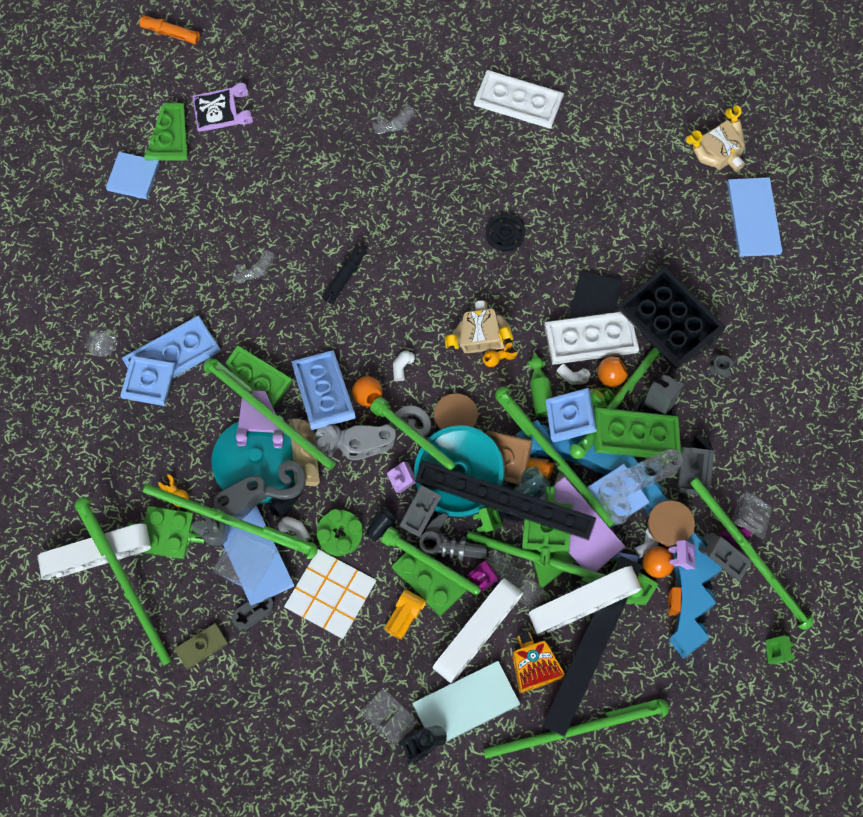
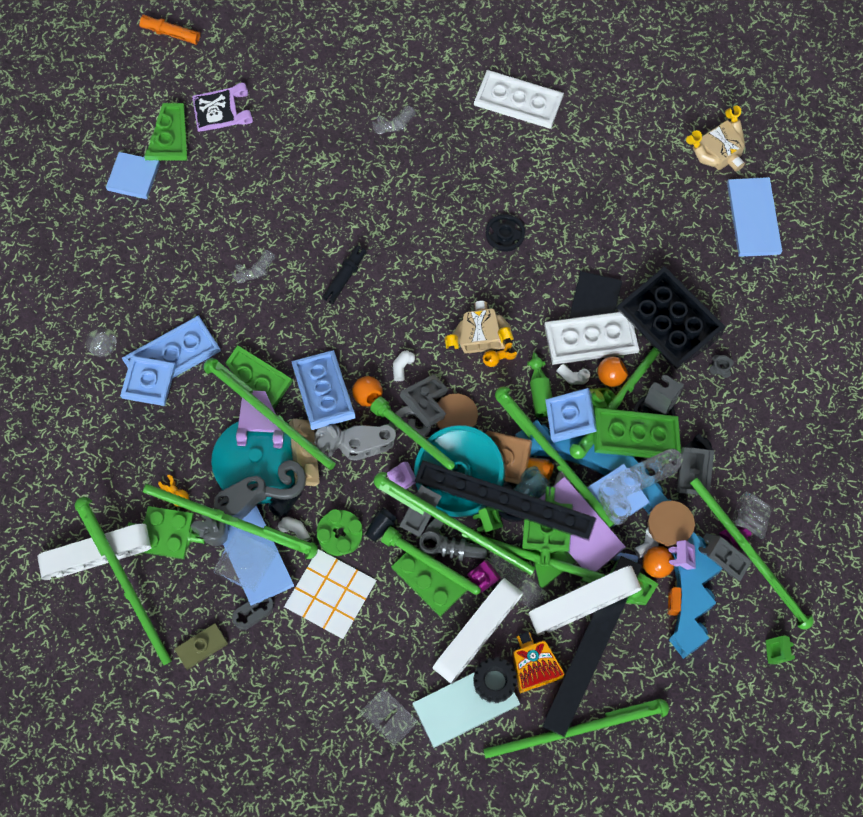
light orange piece [384,589,426,640] -> none
black piece [398,725,447,765] -> none
none -> bright green bar [374,472,535,575]
none -> dark grey plate [400,374,448,428]
none -> black tyre [473,657,517,704]

